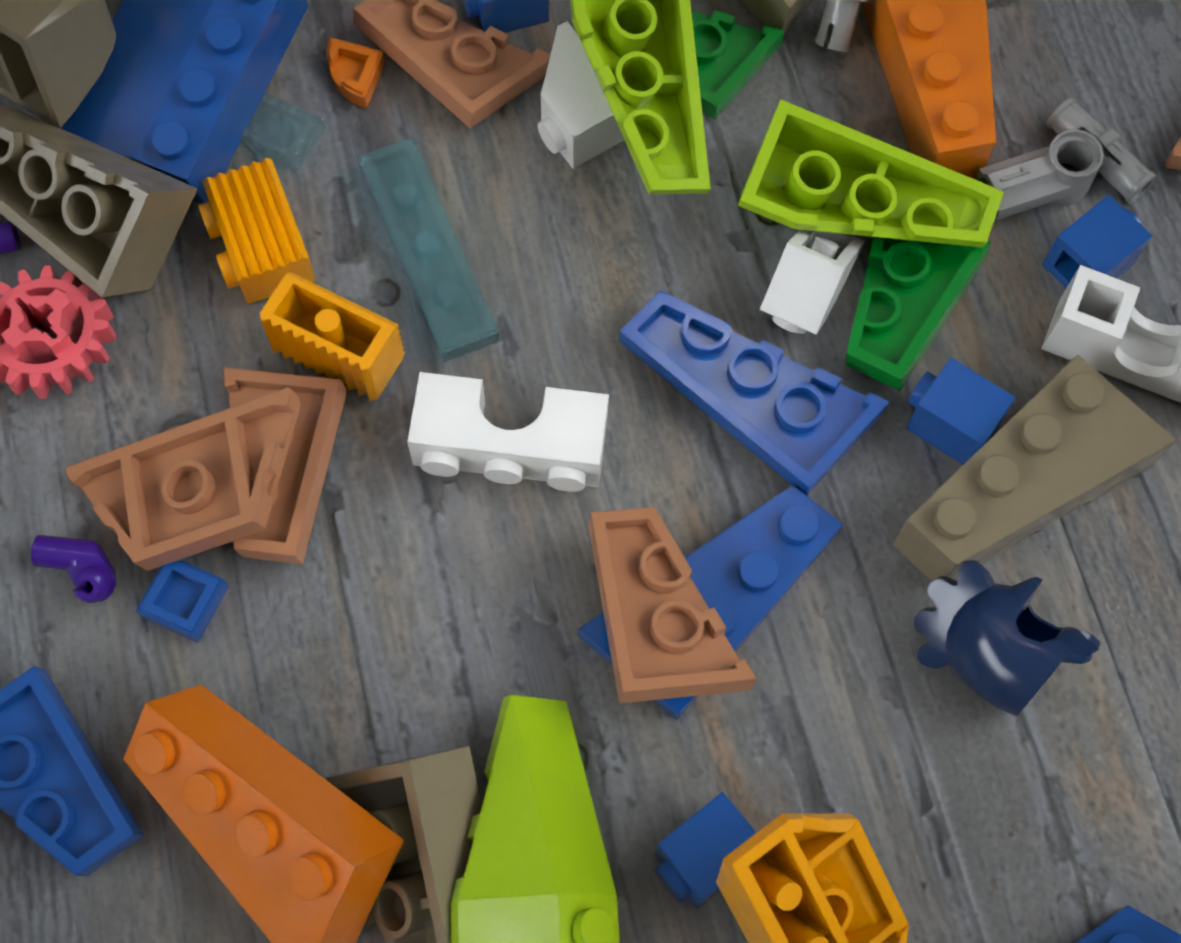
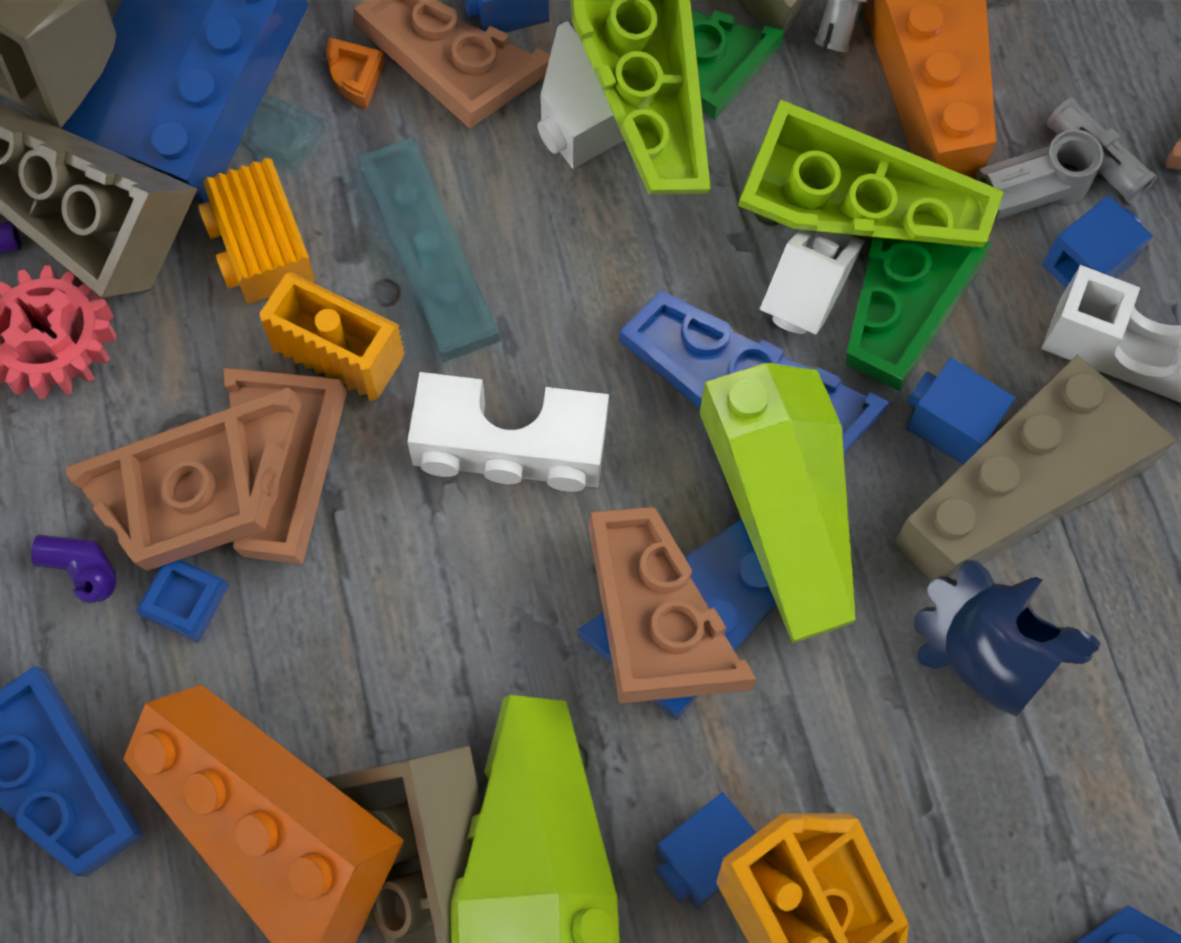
none -> lime wedge [699,363,856,644]

